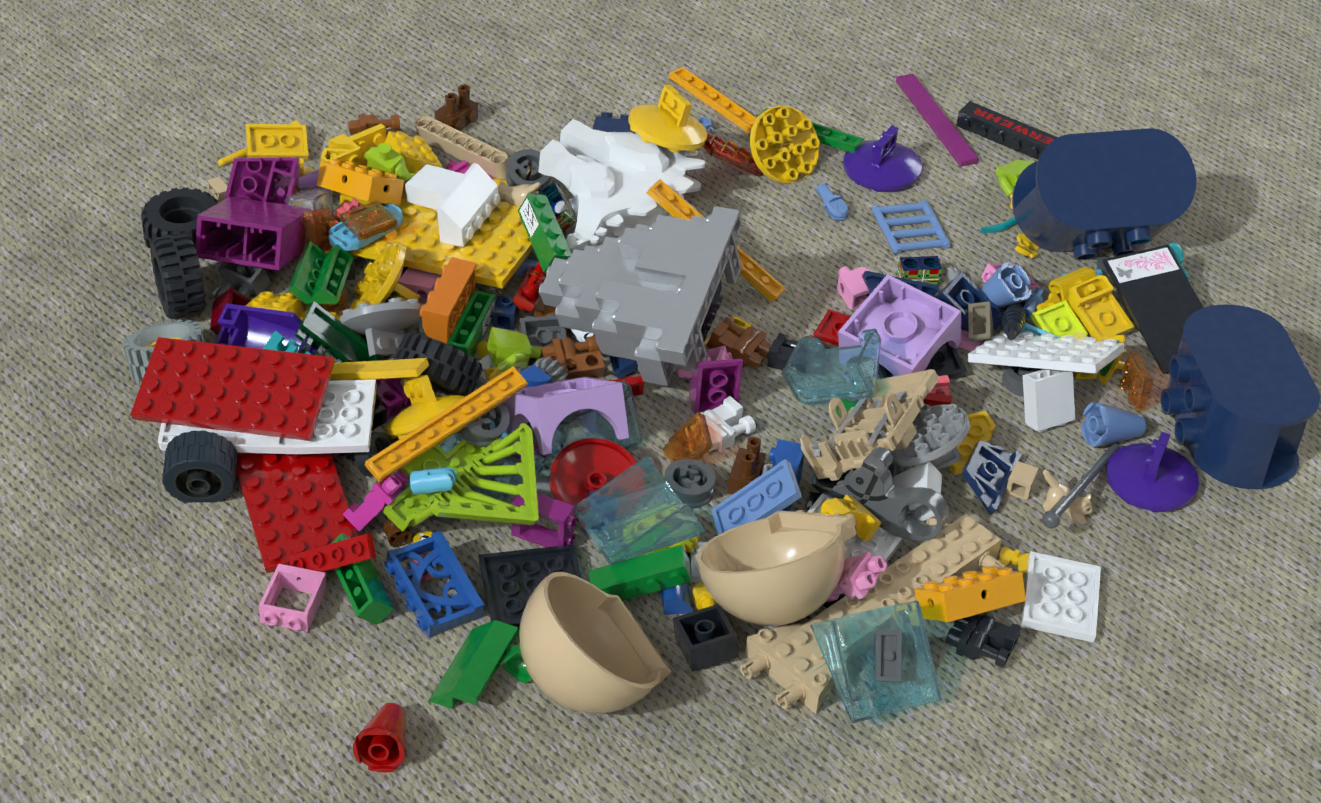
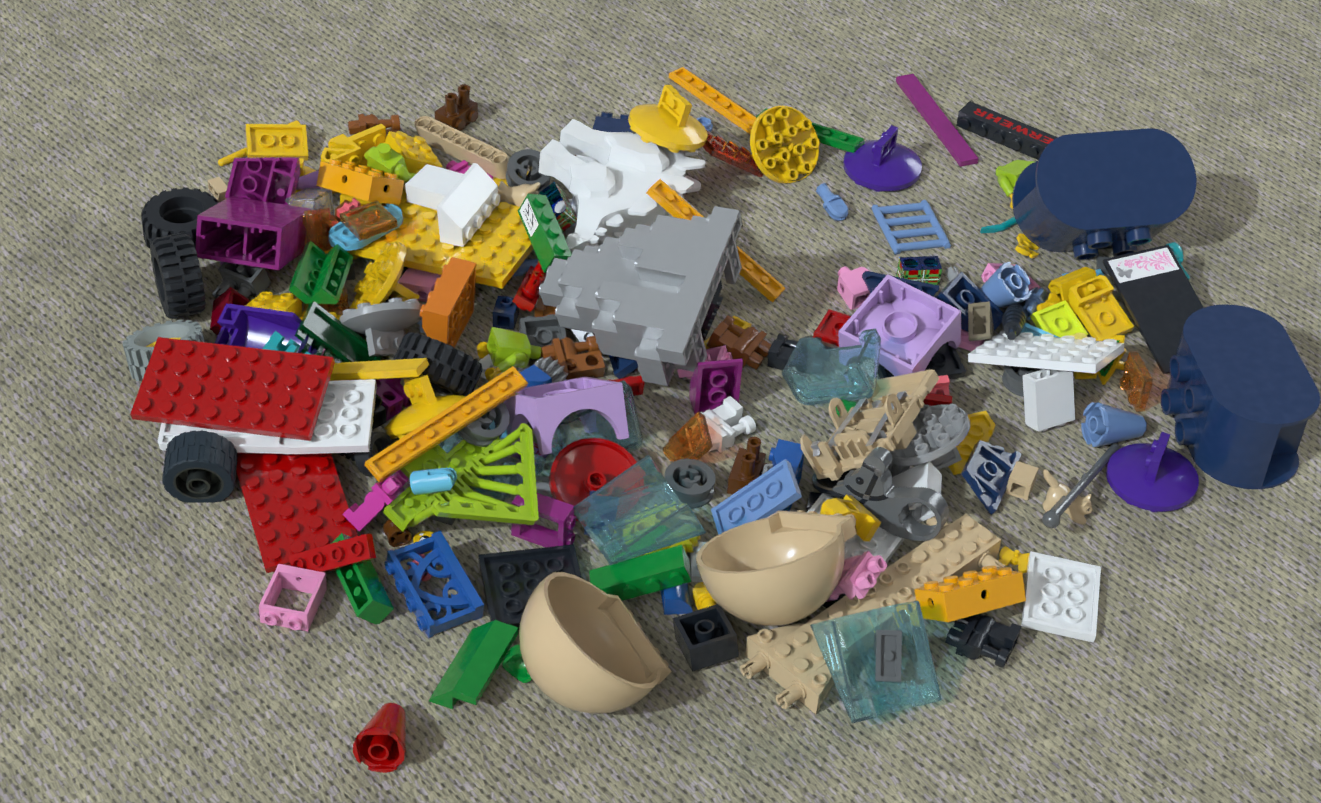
green brick [446,290,495,357] -> none

